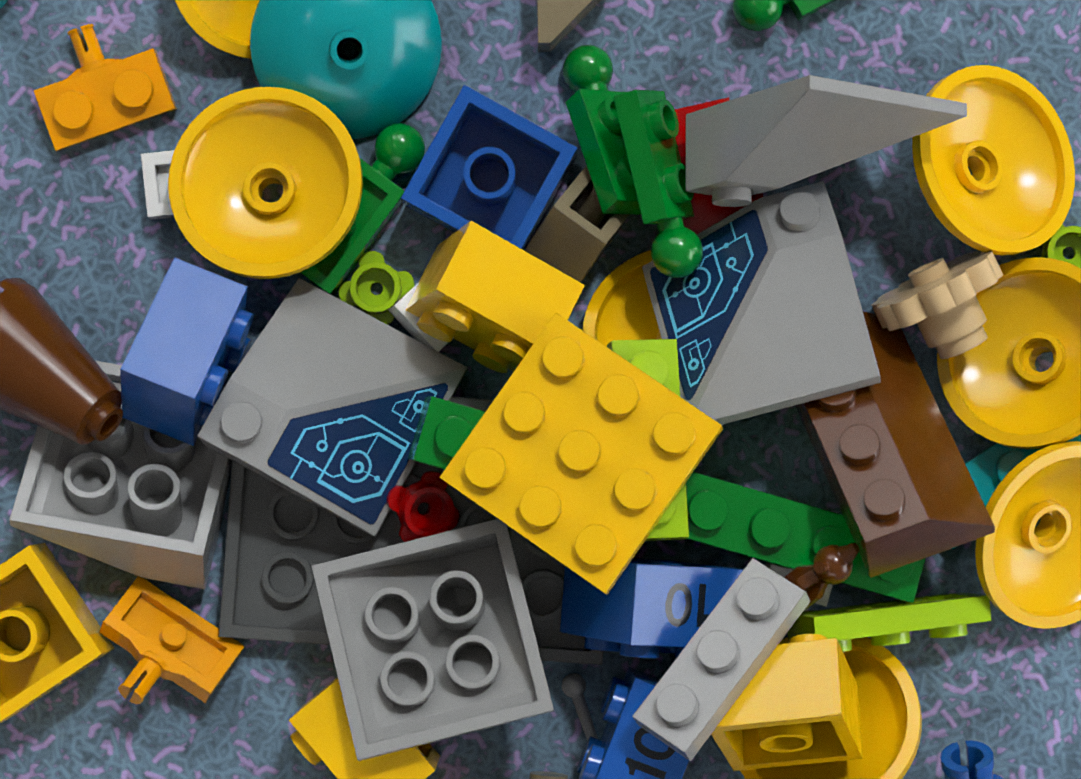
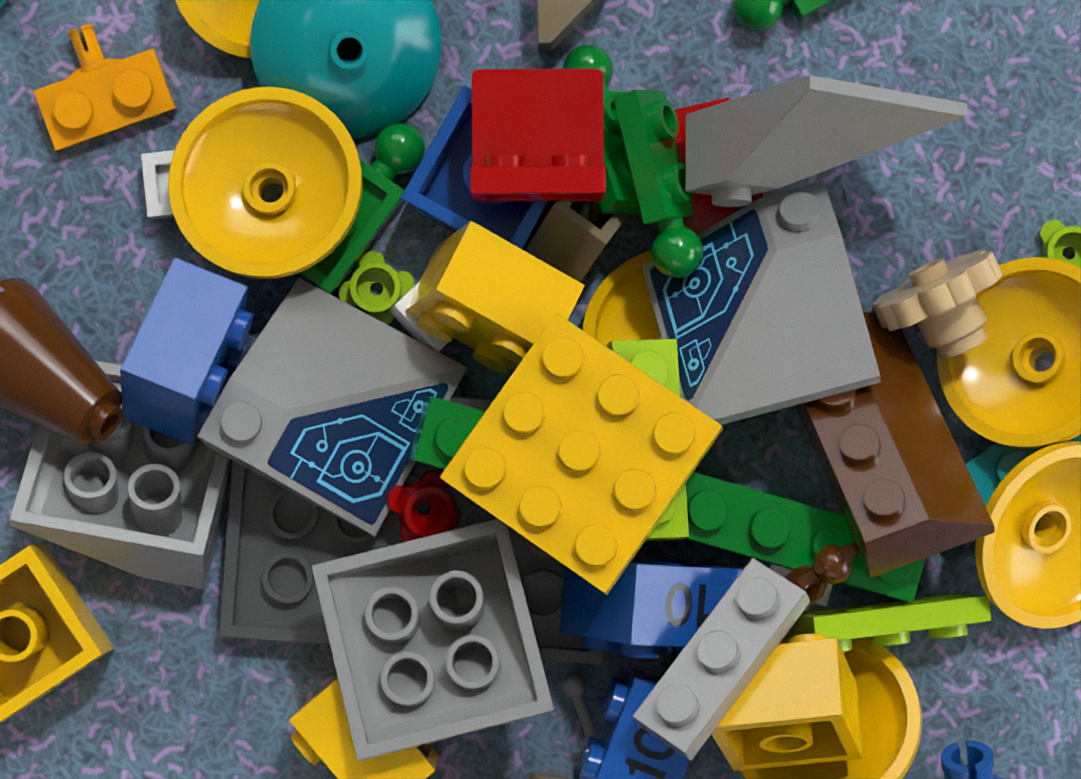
light orange plate [99,576,244,704] -> none
yellow dish [912,65,1075,256] -> none
none -> red bracket [470,69,606,202]

